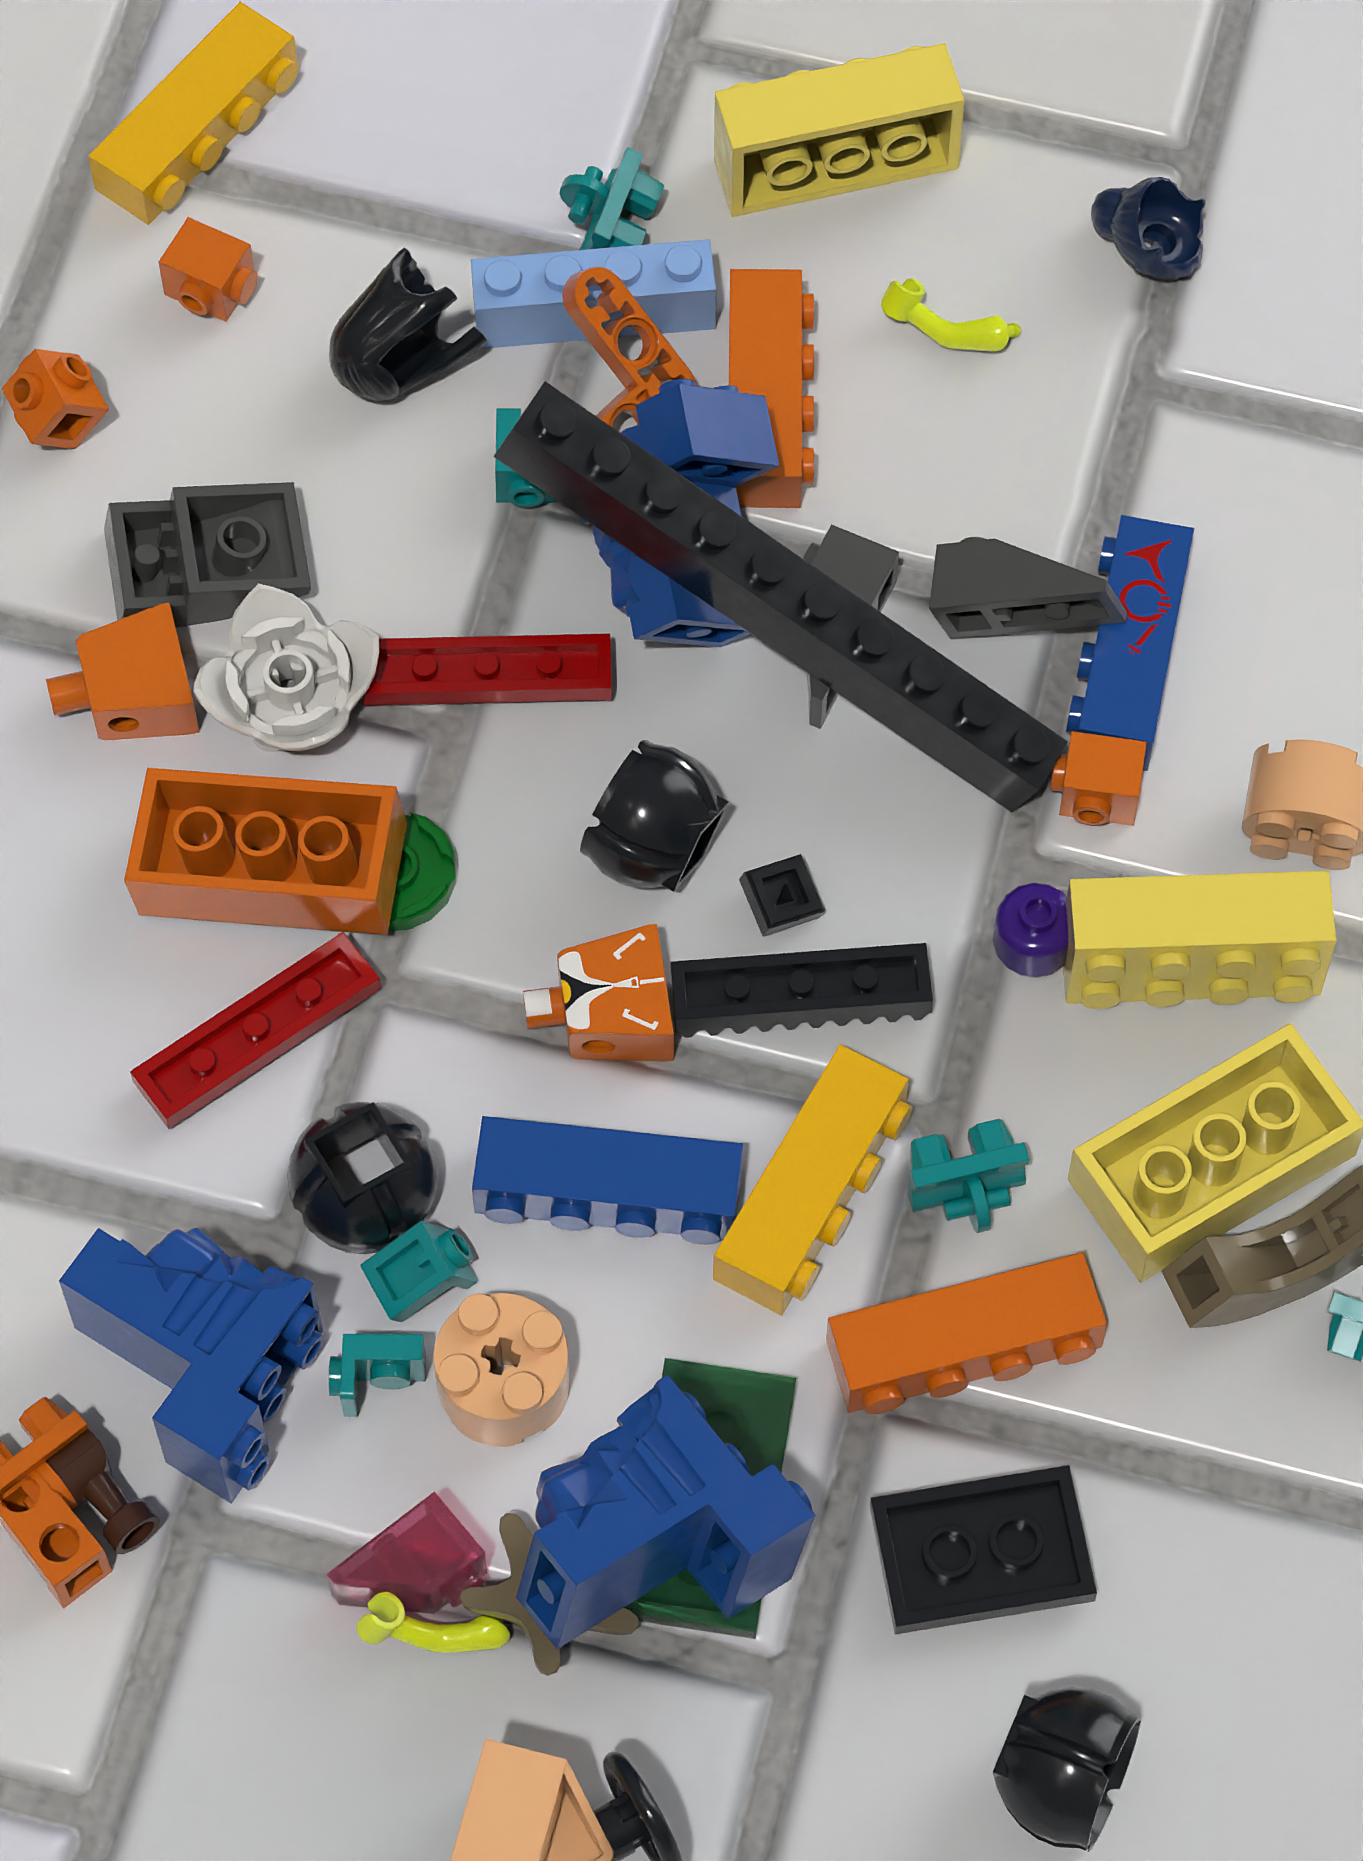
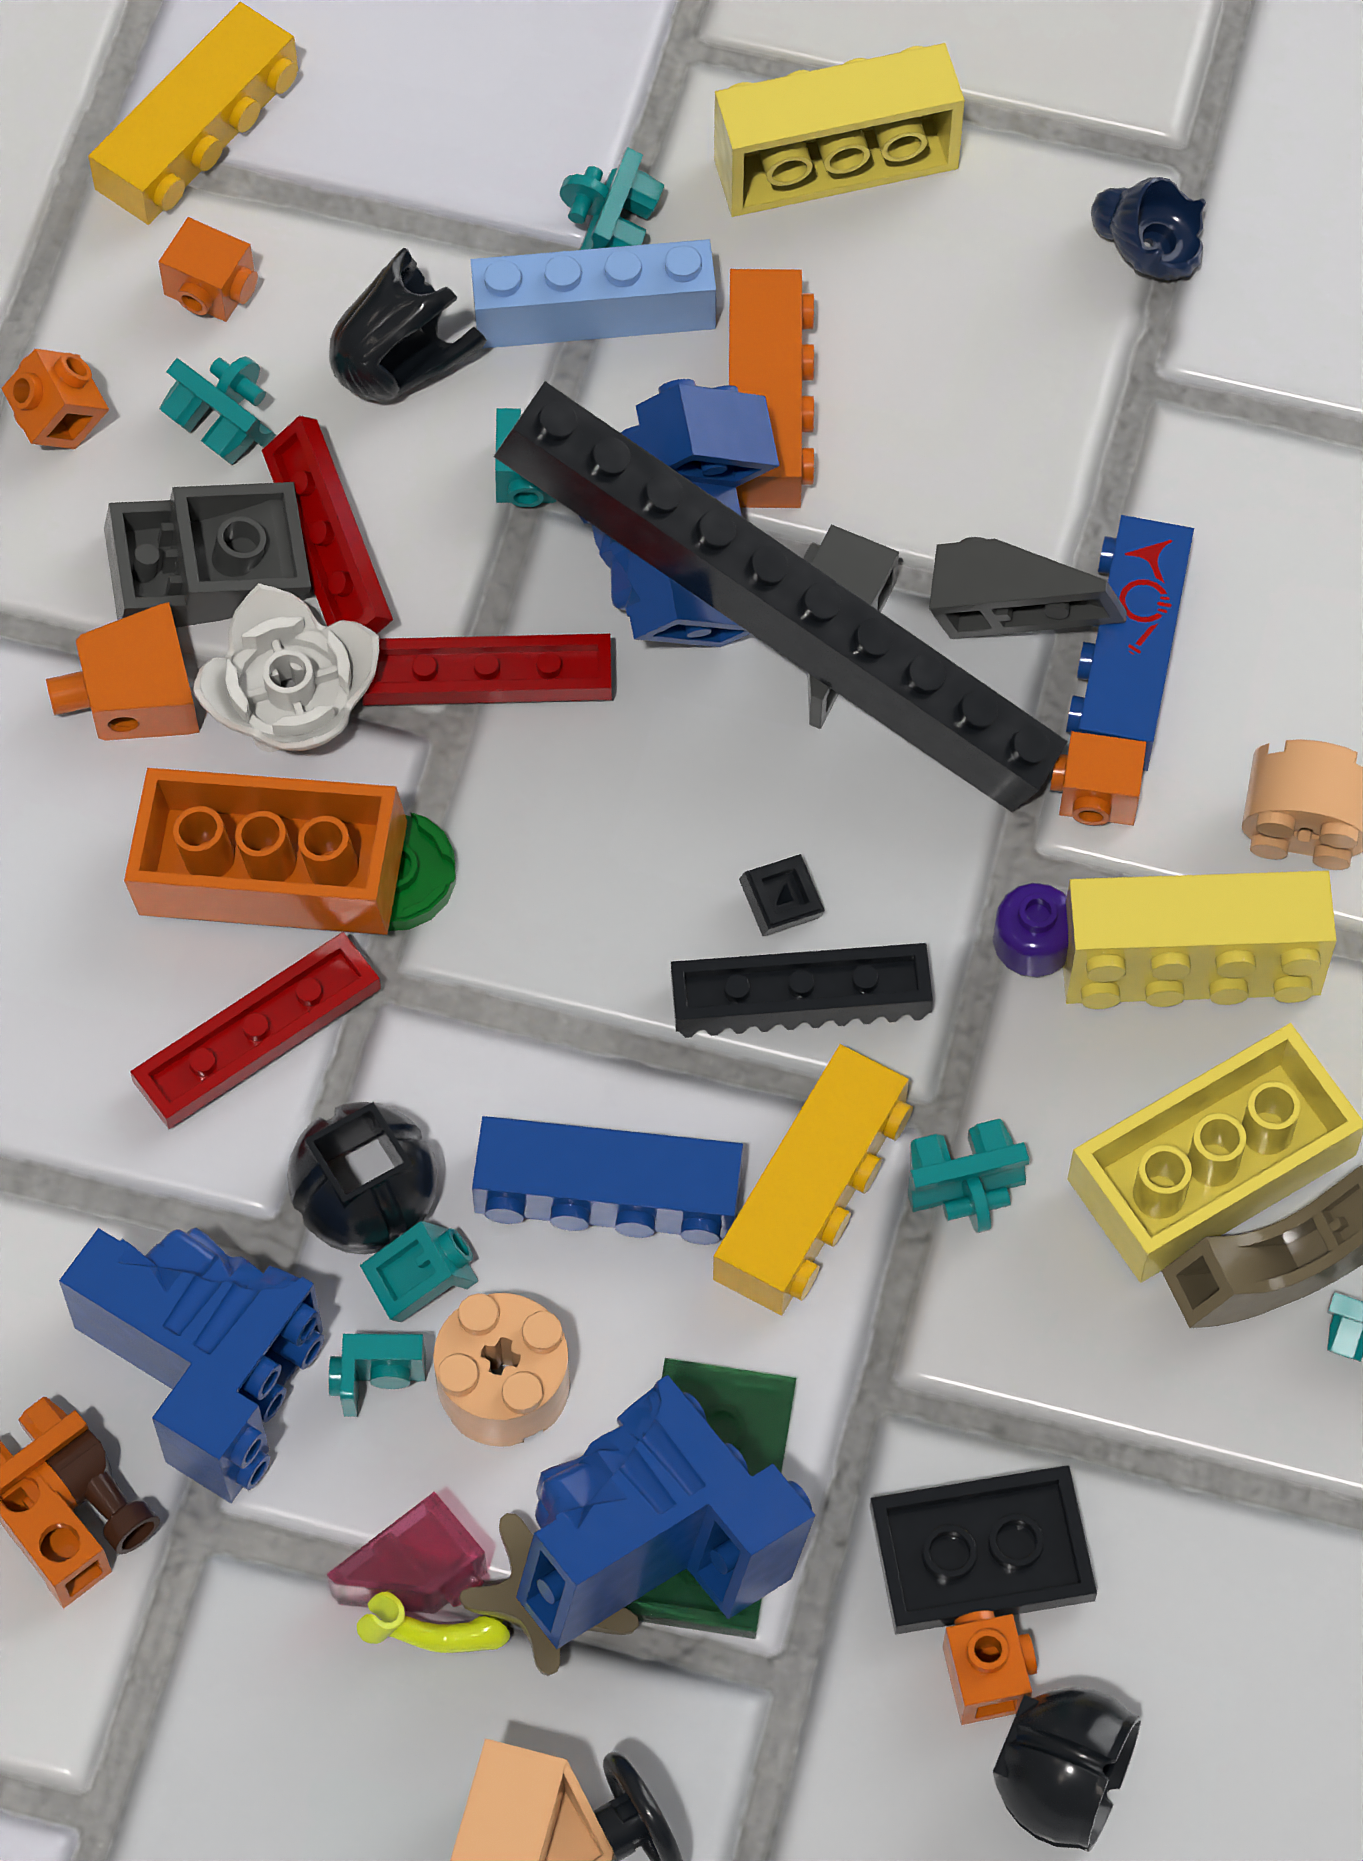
orange torso [523,924,674,1062] -> none
orange beam [562,267,697,427] -> none
black piece [580,740,729,892] -> none
orange brick [826,1252,1107,1414] -> none
neon yellow piece [881,278,1021,351] -> none
none -> teal hips [159,356,276,465]
none -> red plate [261,415,393,634]
none -> orange brick [942,1610,1037,1725]

